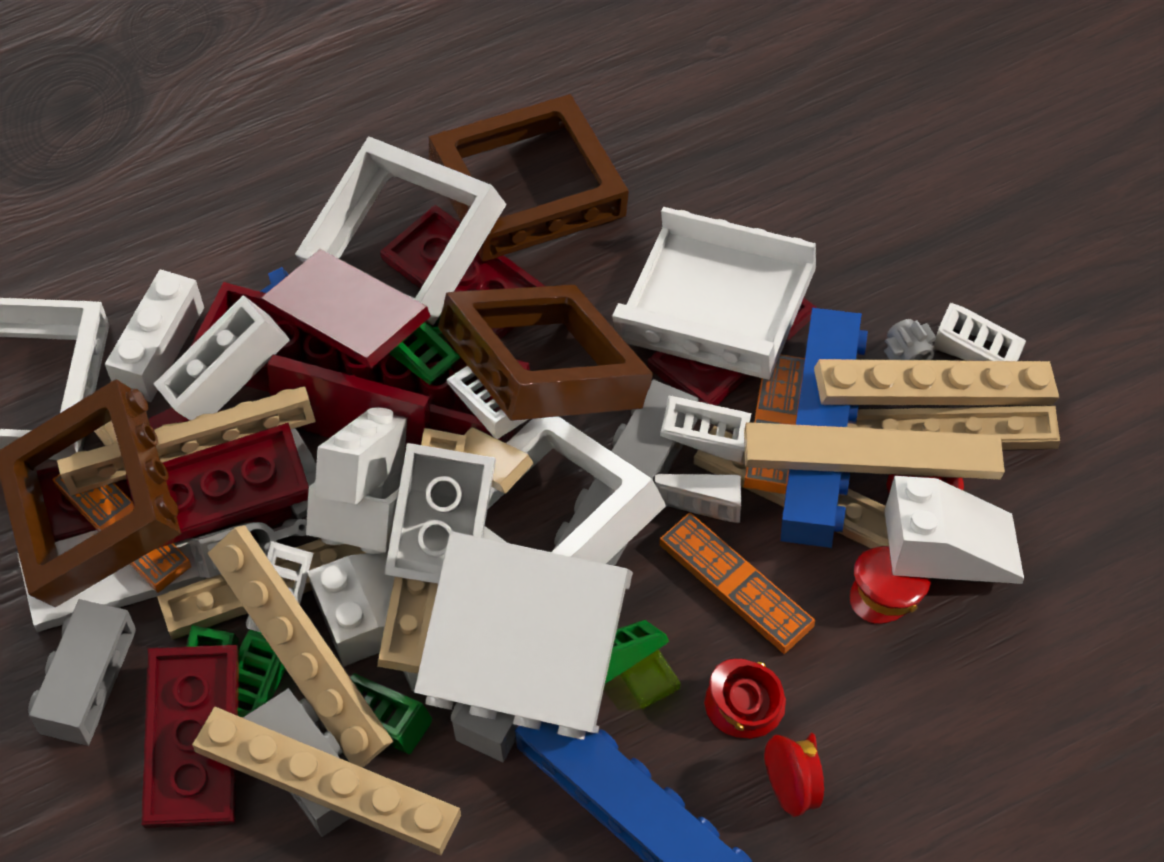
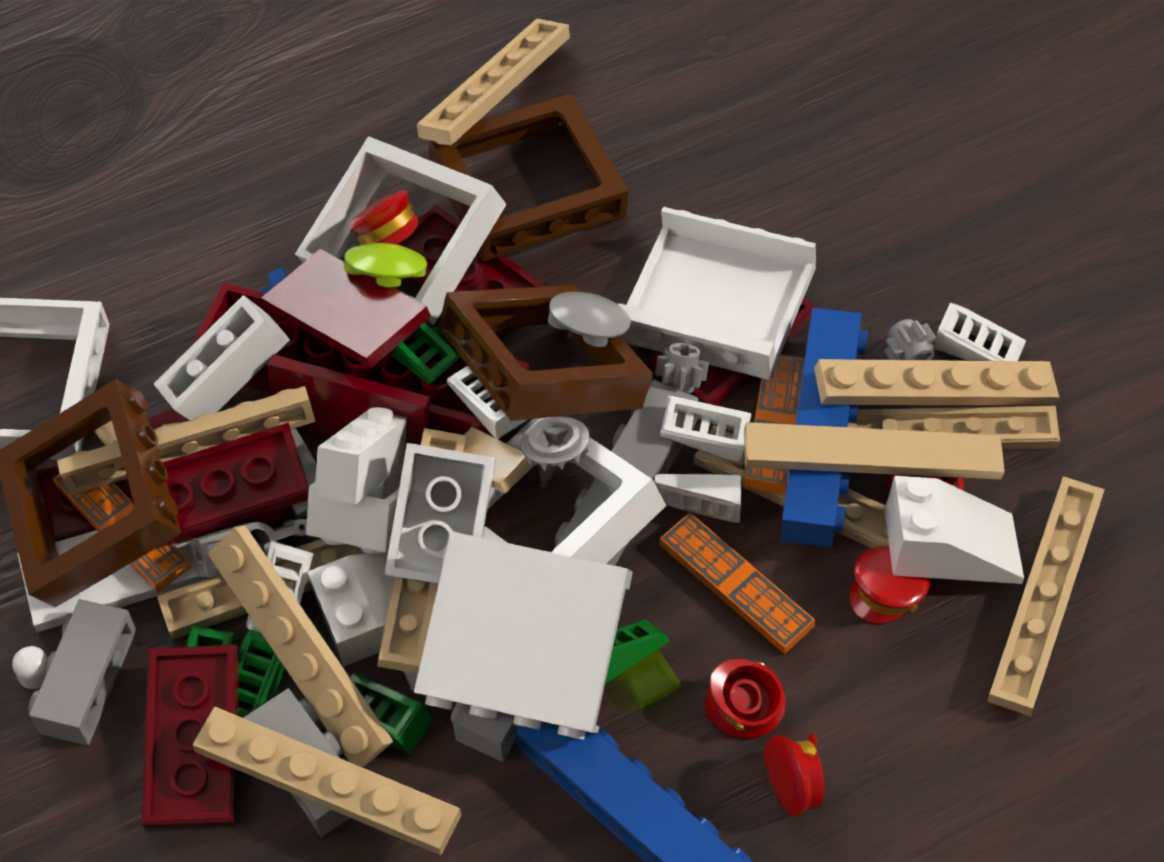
white brick [105,269,204,402] -> none
none -> white piece [12,646,48,689]
none -> lime dish [344,243,427,287]
none -> red piece [348,190,418,245]
none -> tan plate [417,19,570,145]
none -> light grey gear [521,416,590,471]
none -> light grey dish [548,291,631,347]
none -> light grey gear [655,343,709,393]
none -> tan plate [987,476,1105,716]

